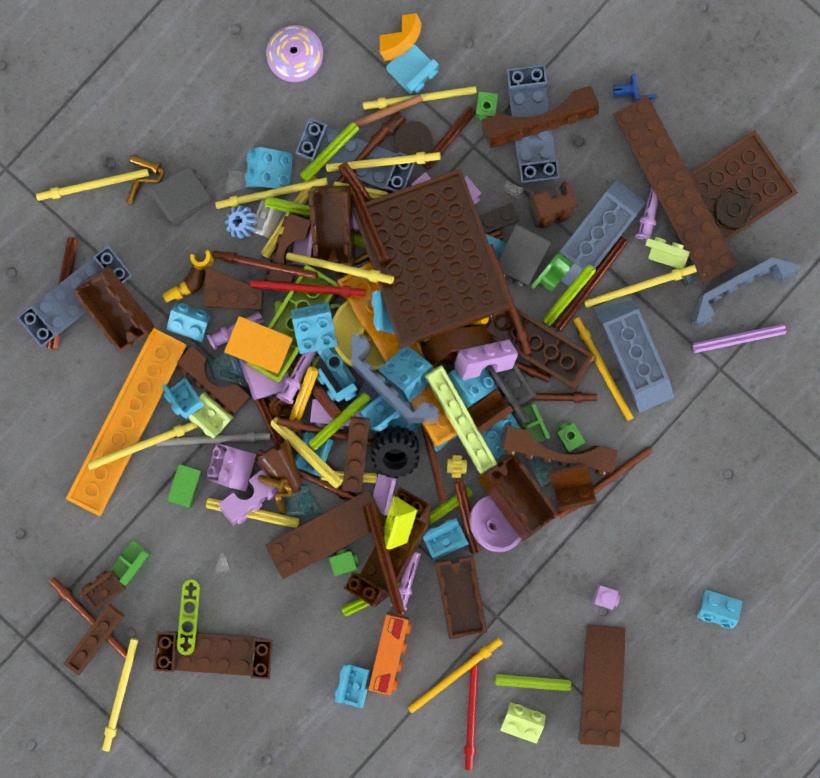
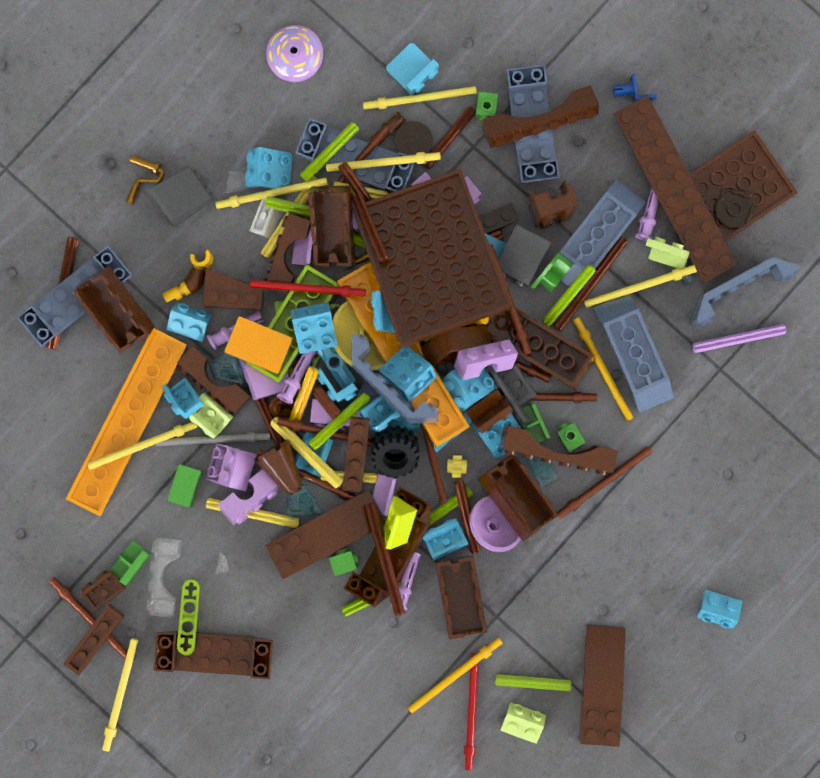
light yellow bar [36,168,149,201] -> none
copper bar [213,250,318,279] -> none
light blue gear [224,206,258,239] -> none
pearl gold piece [258,475,293,514] -> none
light yellow bar [286,252,394,284] -> none
medium azure bracket [335,664,372,708] -> none
nougat bar [353,94,423,127] -> none
orange brick [368,613,412,696] -> none
light orange brick [380,13,422,61] -> none
yellowish green tile [424,365,497,474] -> none
clear tile [503,181,524,198] -> none
reddish brown bracket [549,464,597,512] -> none
lavender brick [592,584,620,610] -> none
none -> clear arch [147,537,181,617]

